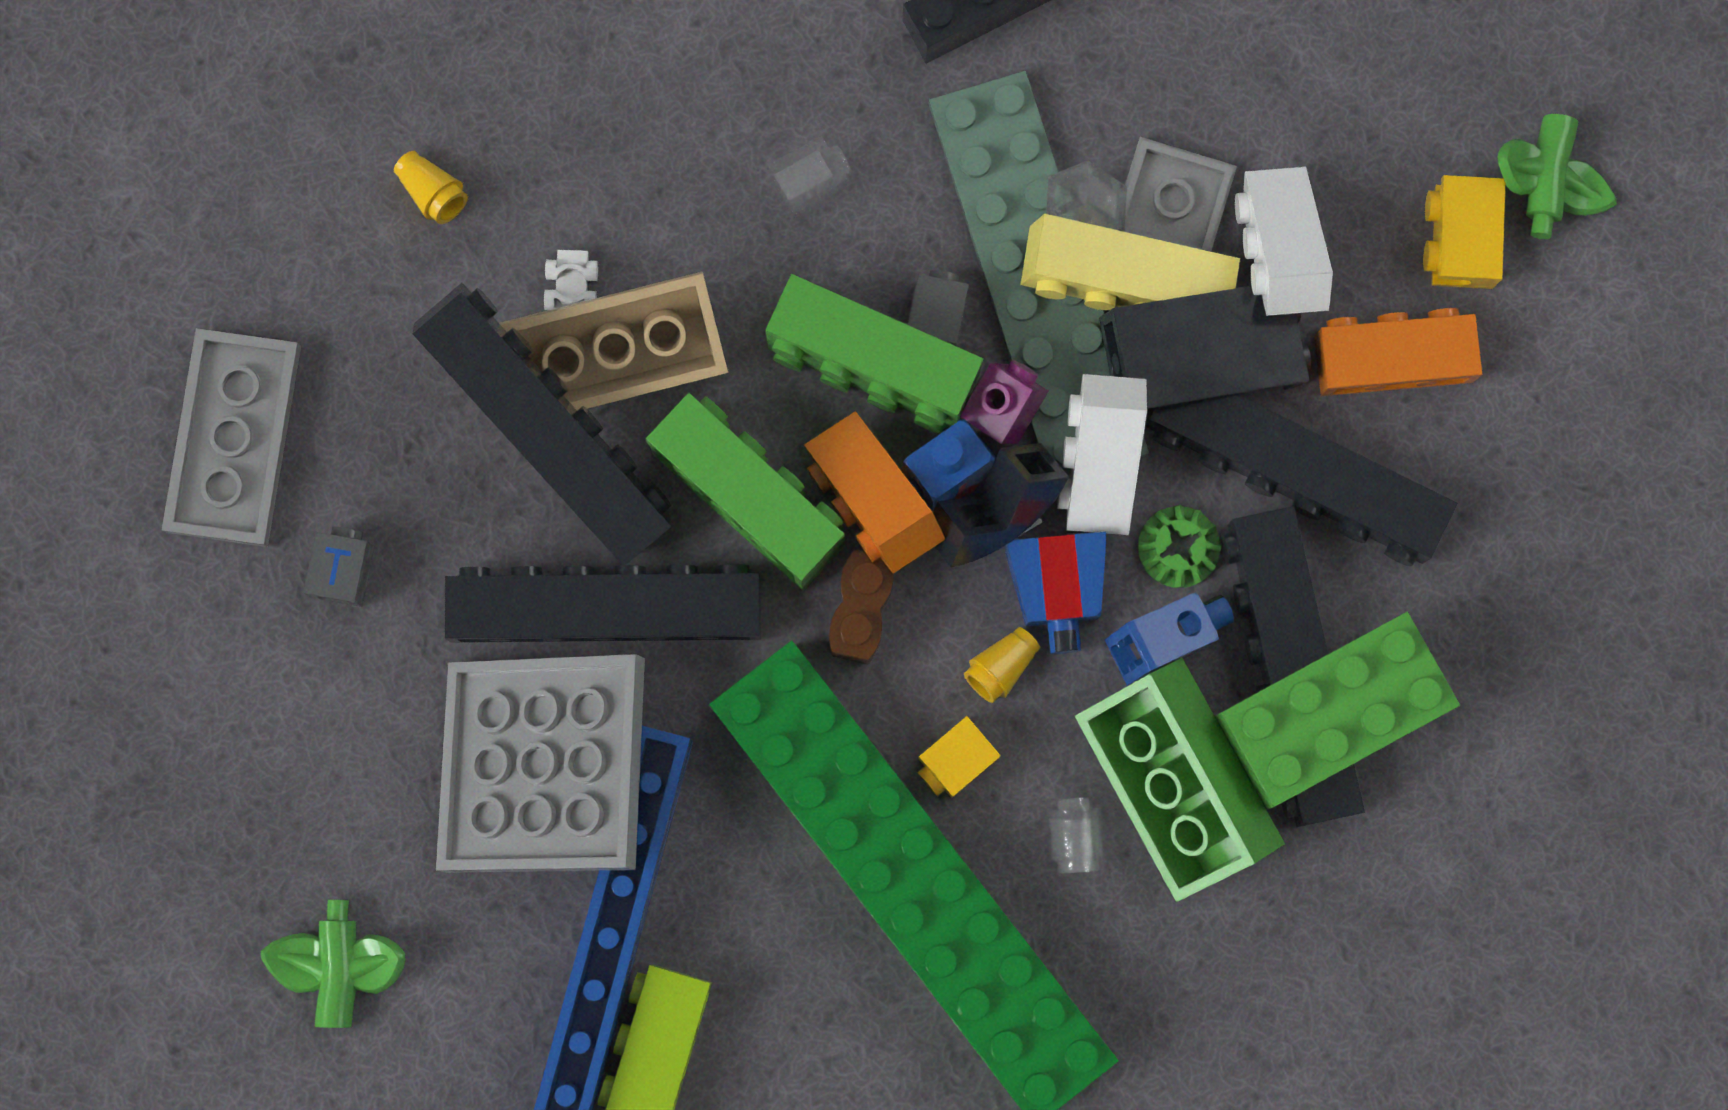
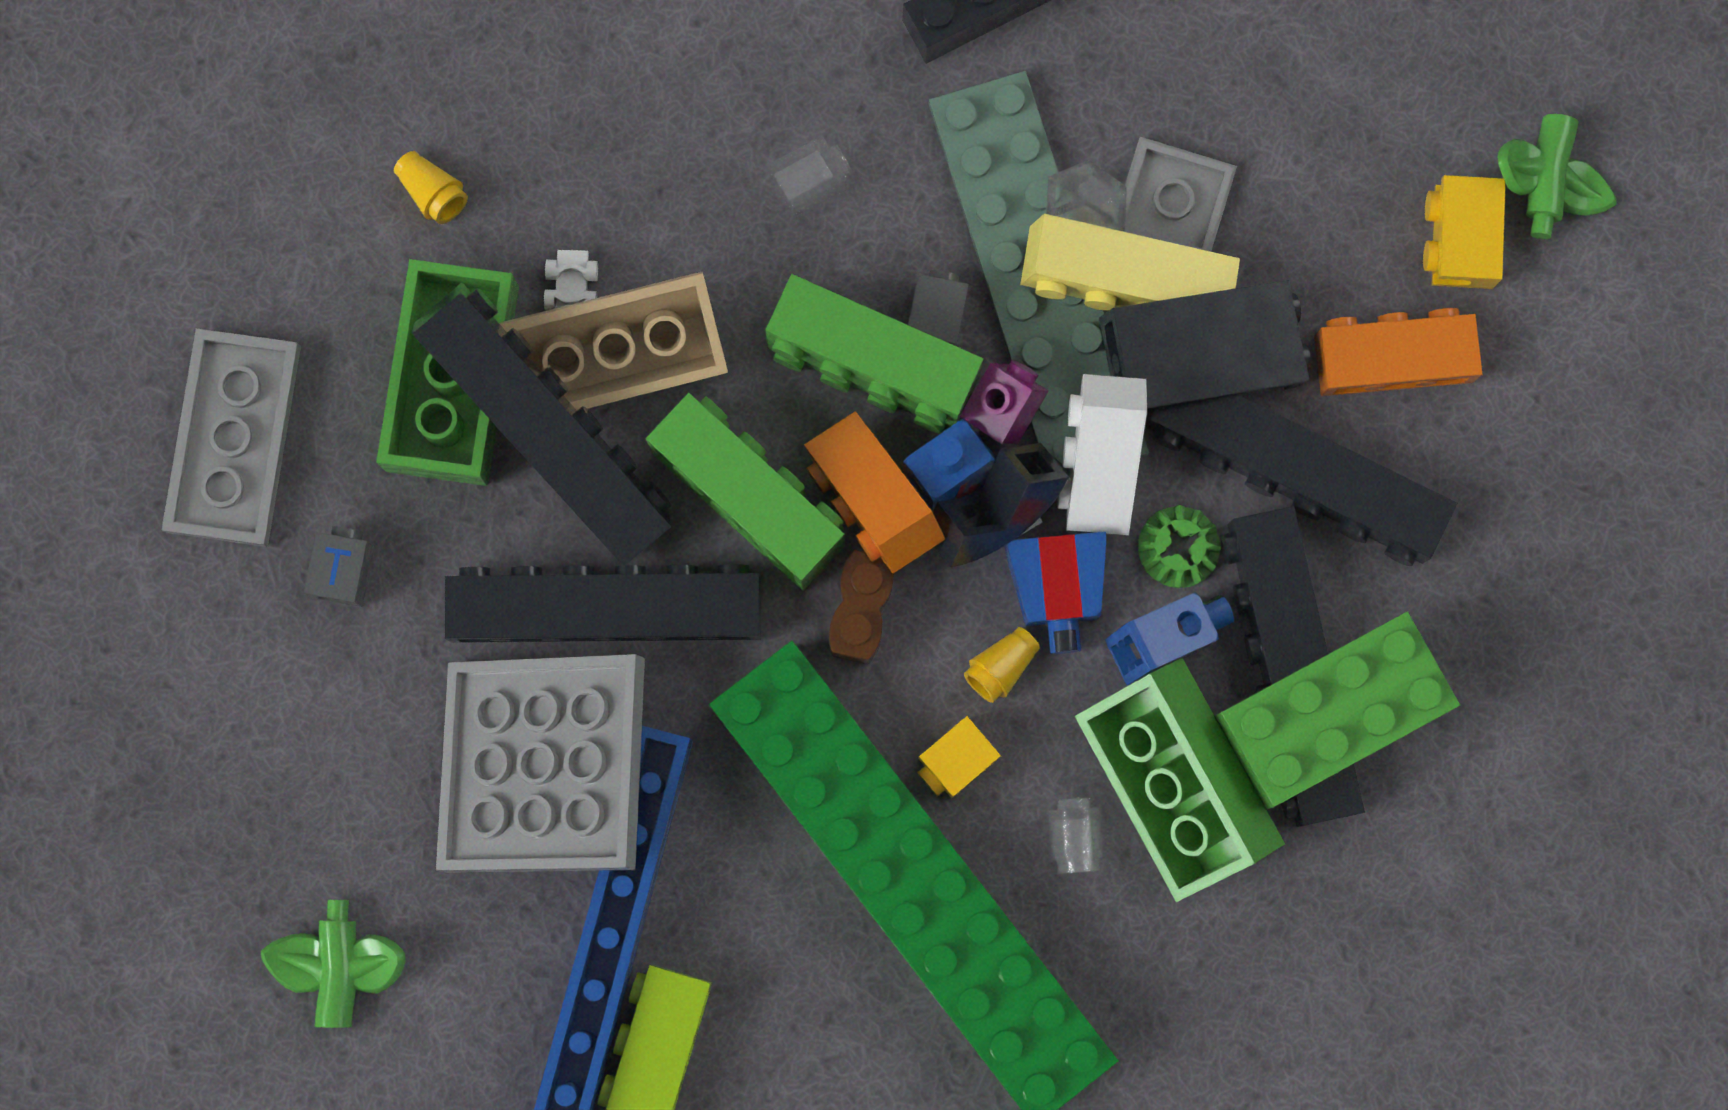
white brick [1235,167,1333,316] -> none
none -> bright green brick [376,259,519,486]

